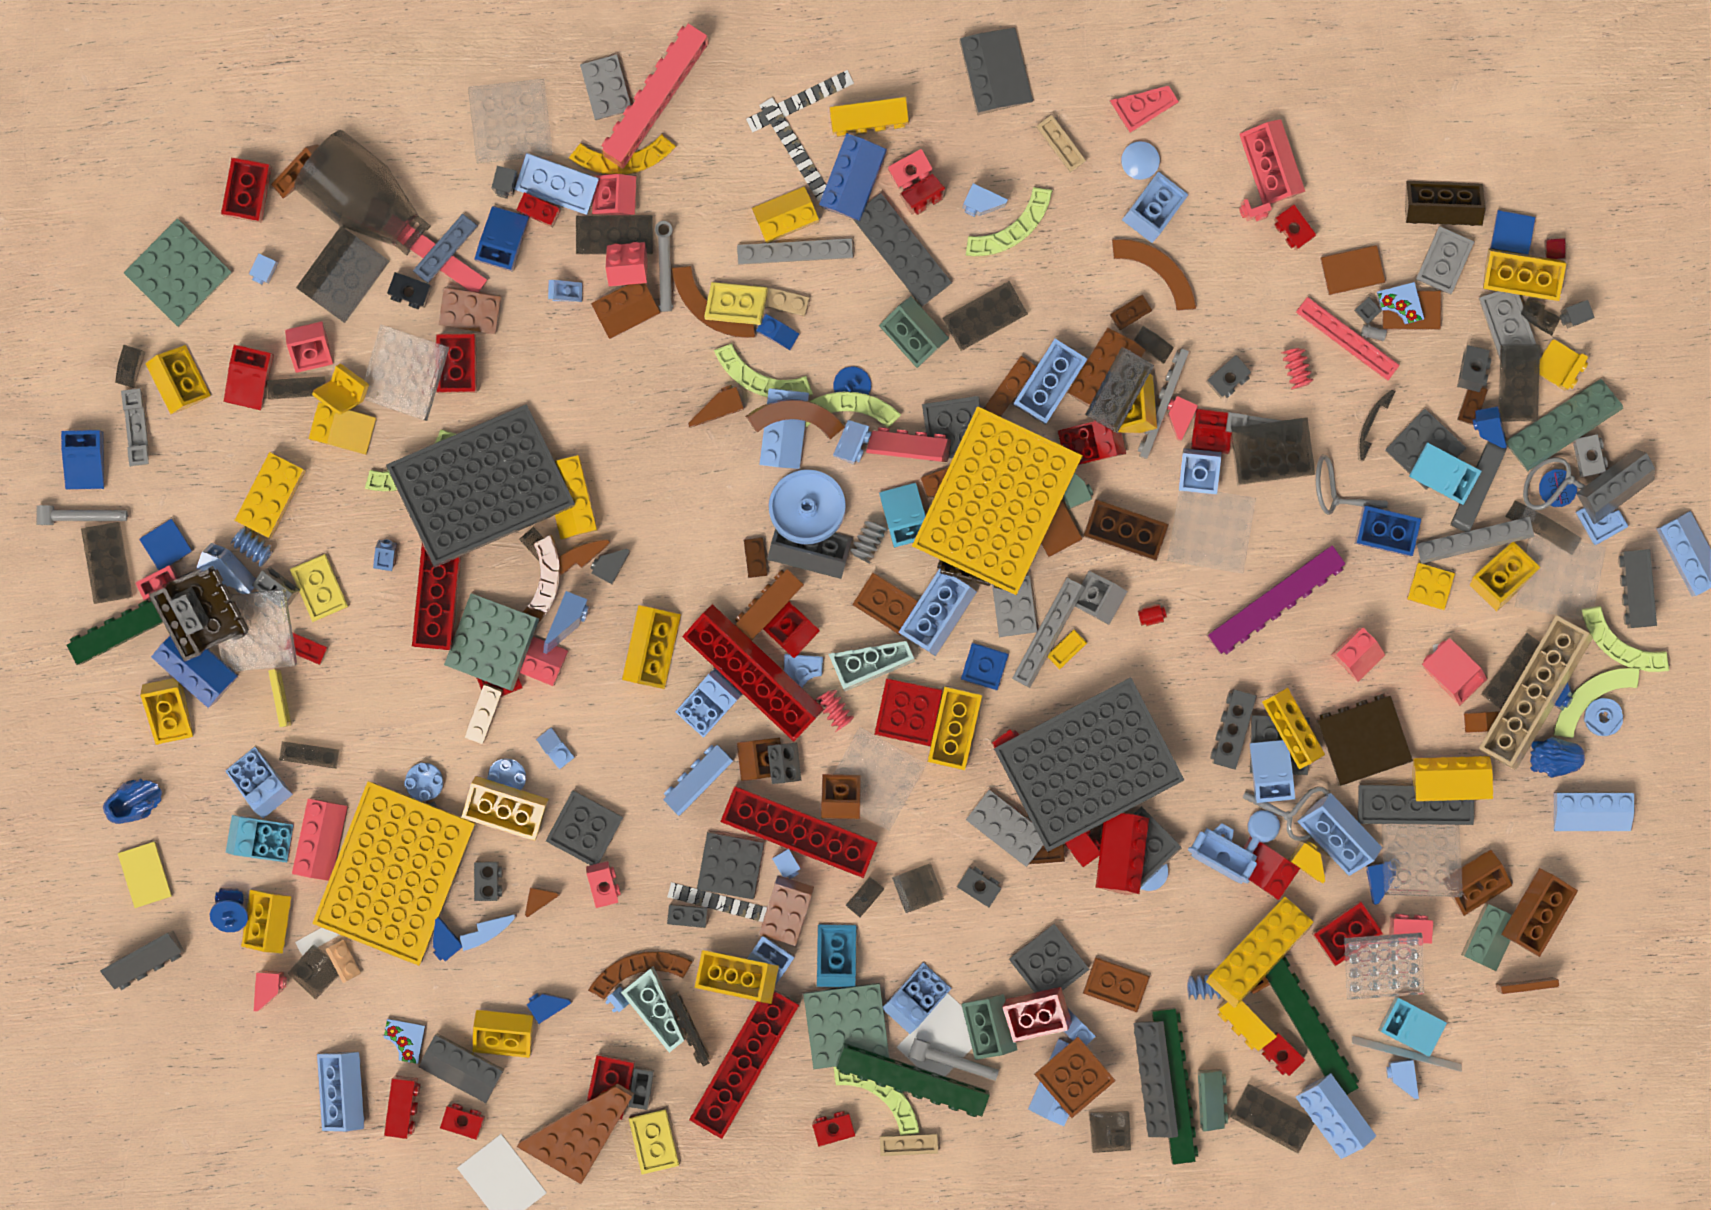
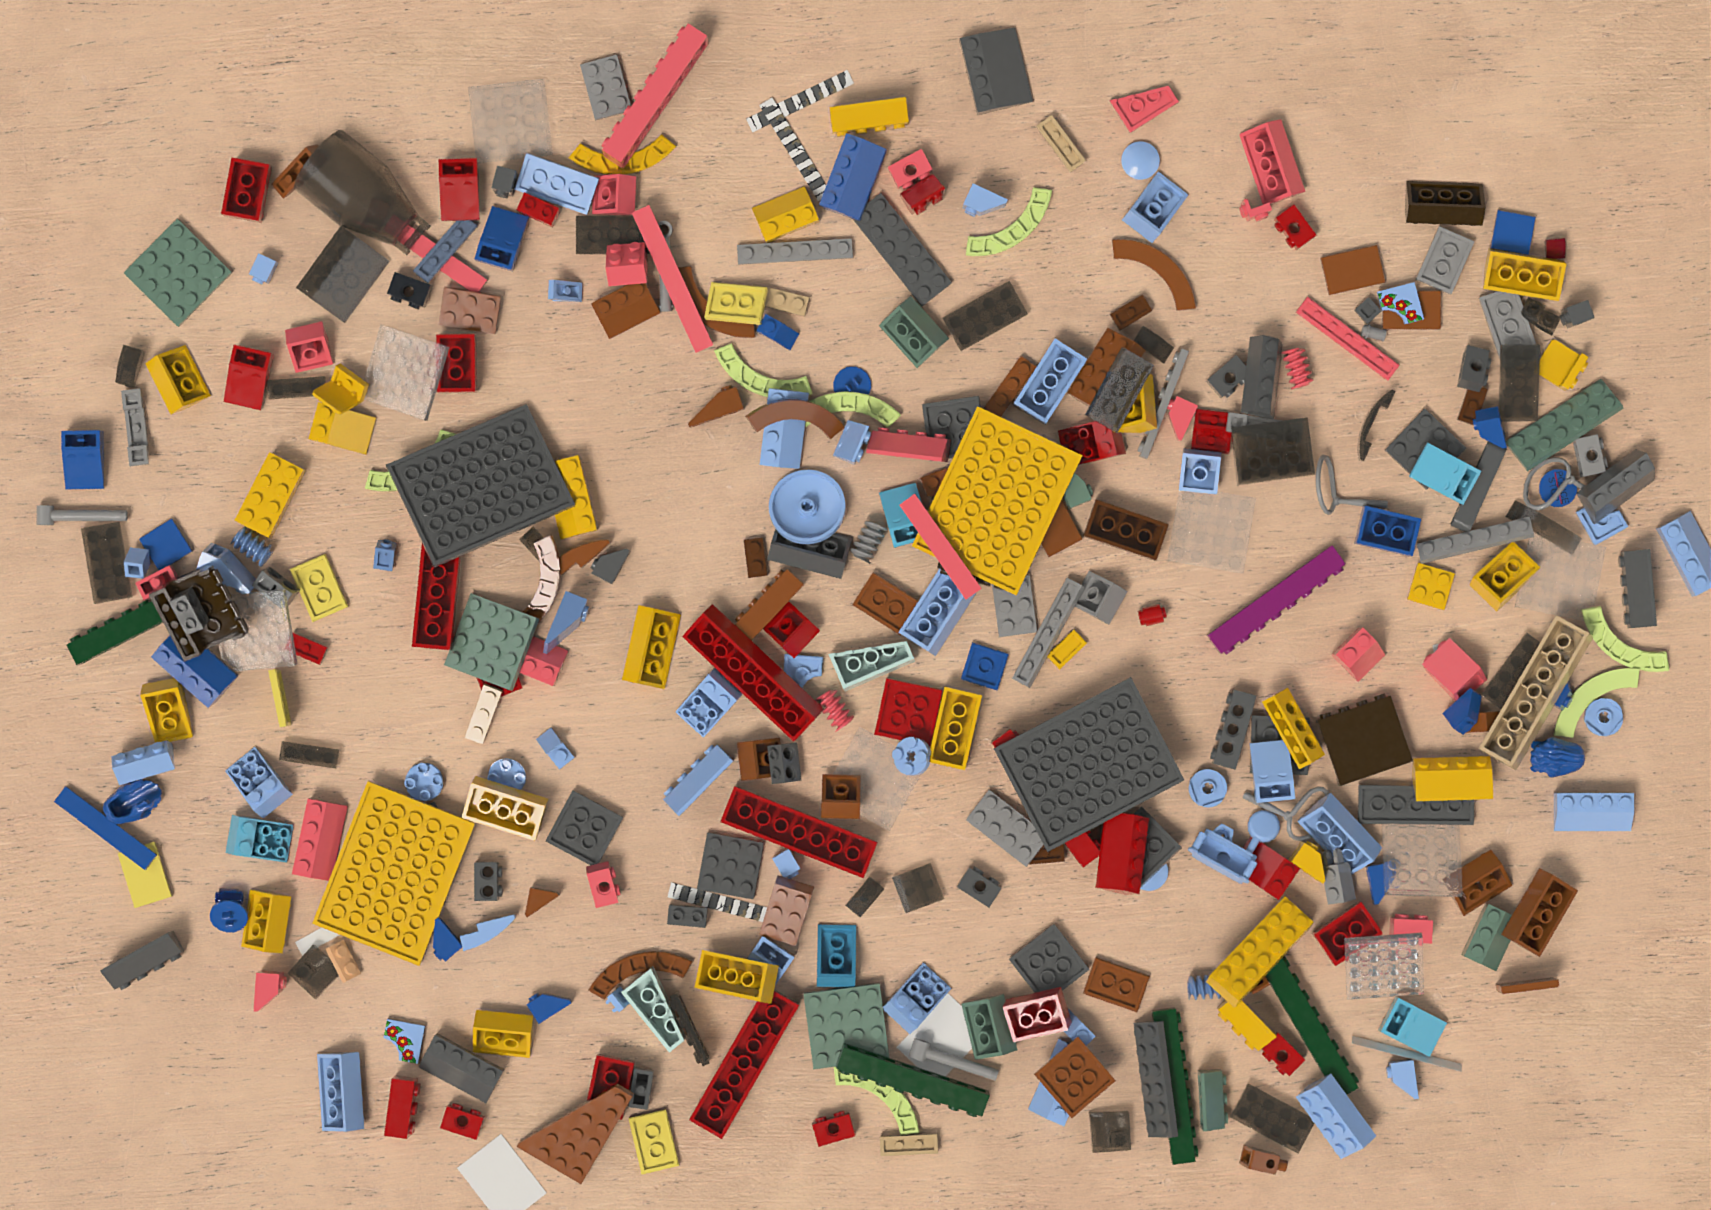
none -> blue tile [54,786,157,870]
none -> light blue slope [111,740,175,785]
none -> light blue brick [124,547,150,579]
none -> red slope [438,158,480,221]
none -> coral tile [632,205,713,353]
none -> light blue plate [892,737,931,776]
none -> coral tile [899,494,982,600]
none -> light blue plate [1188,769,1227,808]
none -> dark orange torso [1239,1145,1288,1175]
none -> dark grey slope [1241,335,1283,420]
none -> light grey hinge [1323,848,1356,904]
none -> blue slope [1442,688,1482,735]

